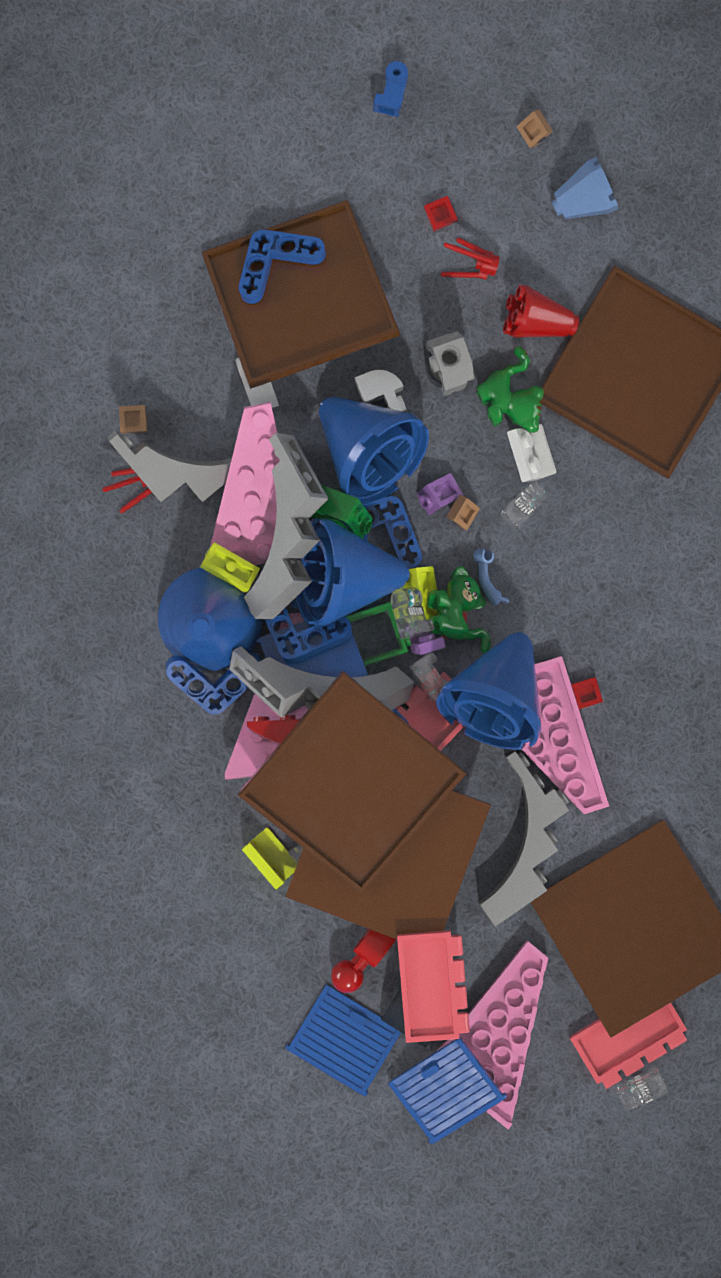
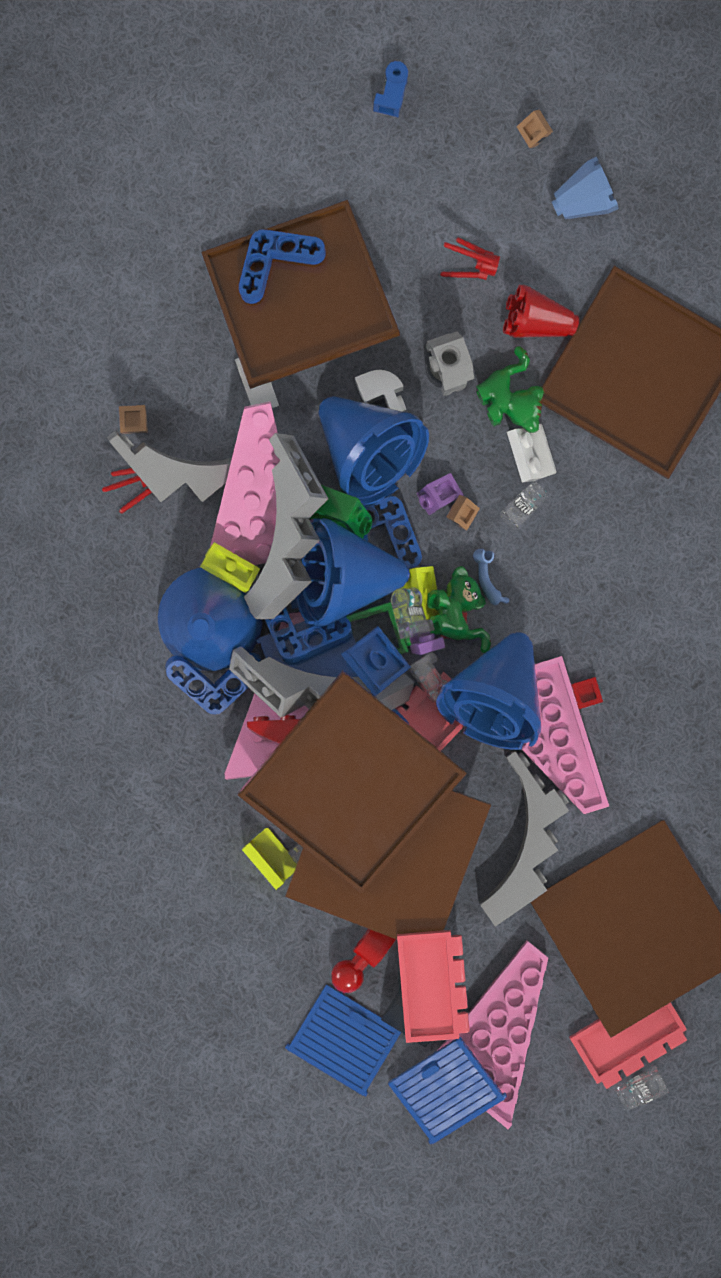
red tile [423,196,458,232] -> none
none -> blue tile [341,626,411,696]

